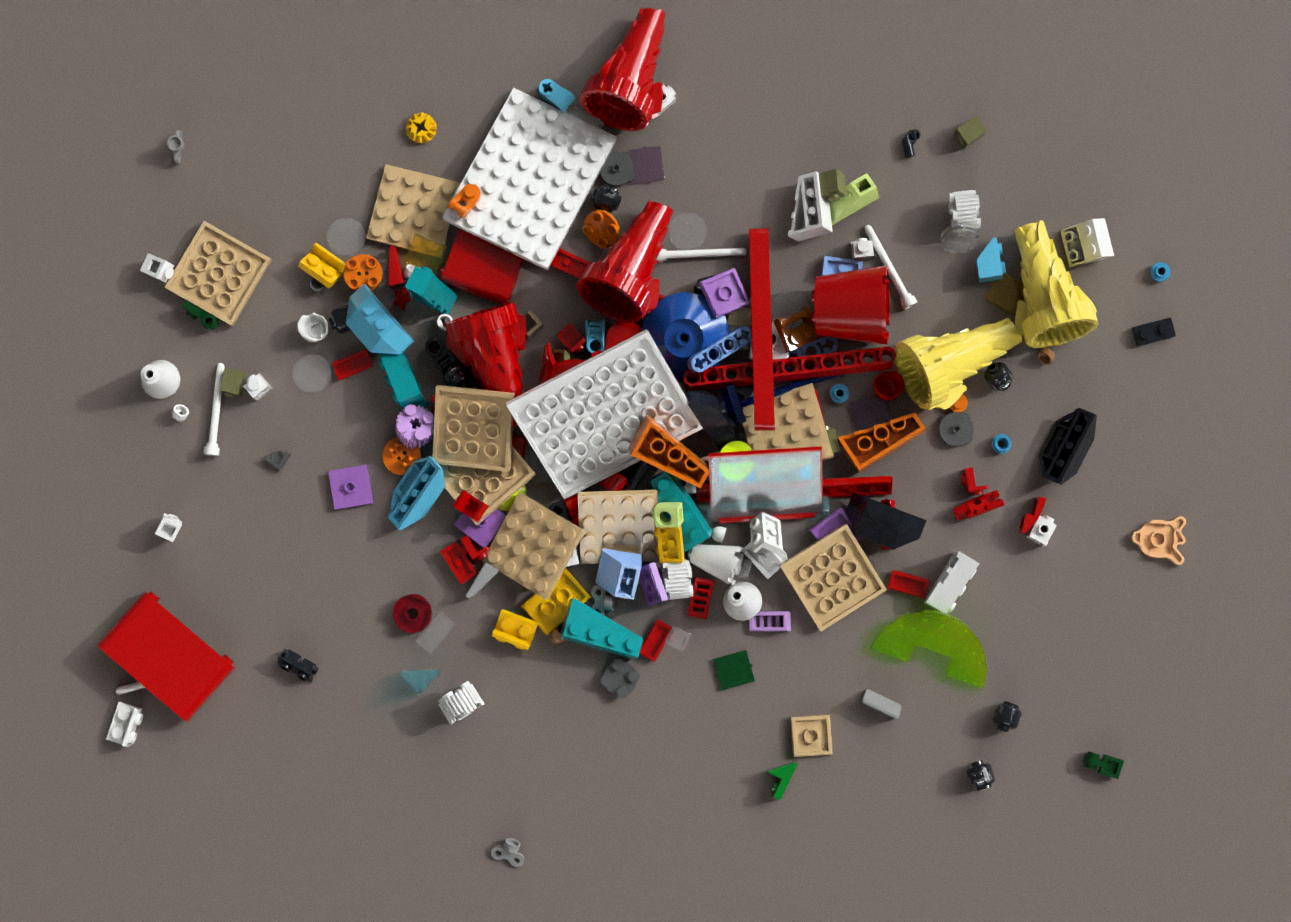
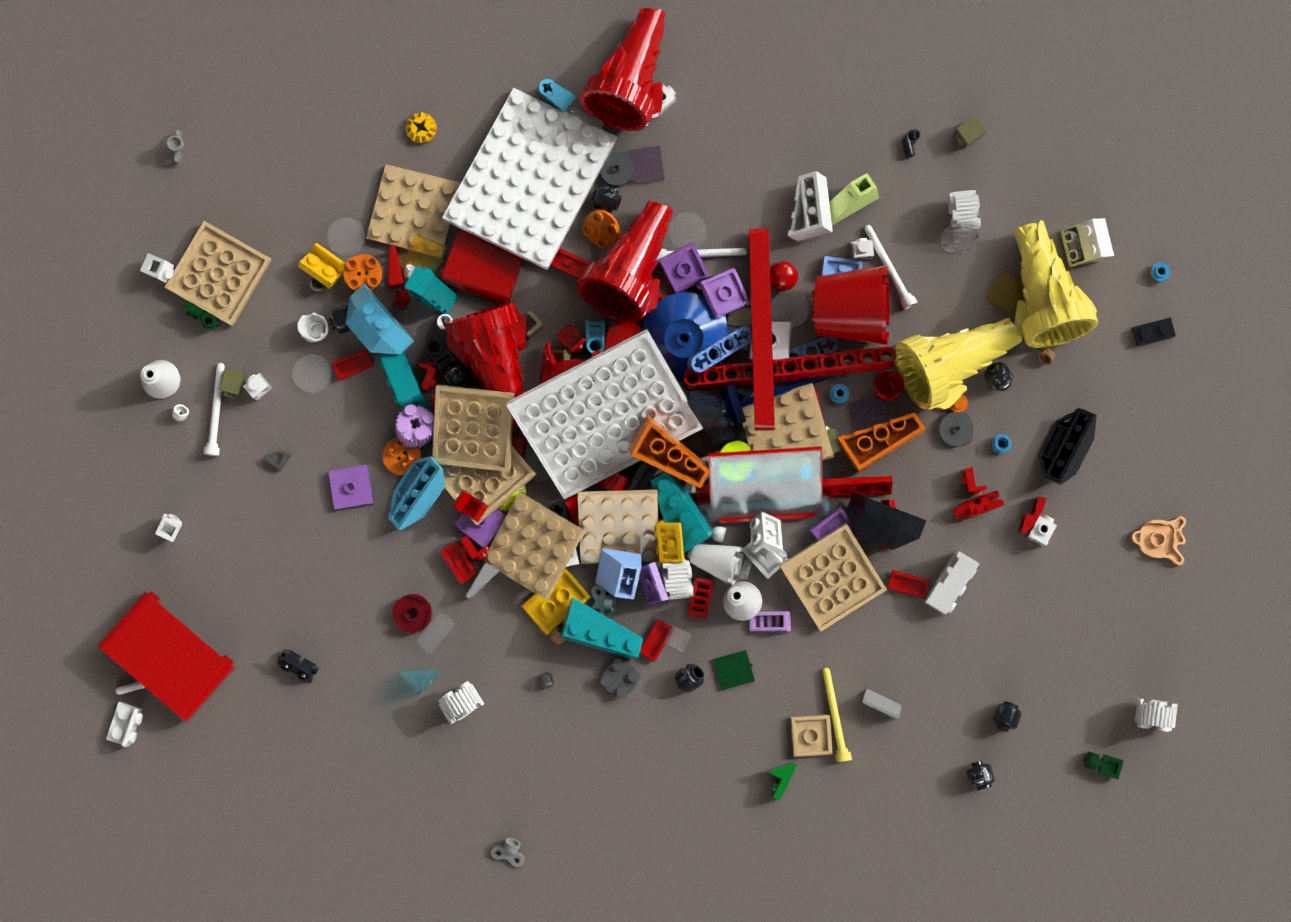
orange plate [447,184,481,219] -> none
yellow bracket [492,609,539,650] -> none
yellowish green brick [652,502,684,527] -> none
dark orange plate [774,306,820,353] -> none
olive brick [819,169,847,202] -> none
clear neon green plate [871,610,987,688] -> none
medium azure slope [976,237,1006,283] -> none
none -> red bracket [417,361,438,393]
none -> dark grey hinge [538,671,555,688]
none -> medium lavender plate [658,242,709,294]
none -> black head [675,663,704,693]
none -> red hair [770,261,799,291]
none -> light yellow piece [822,668,852,763]
none -> white brick [1135,698,1178,732]

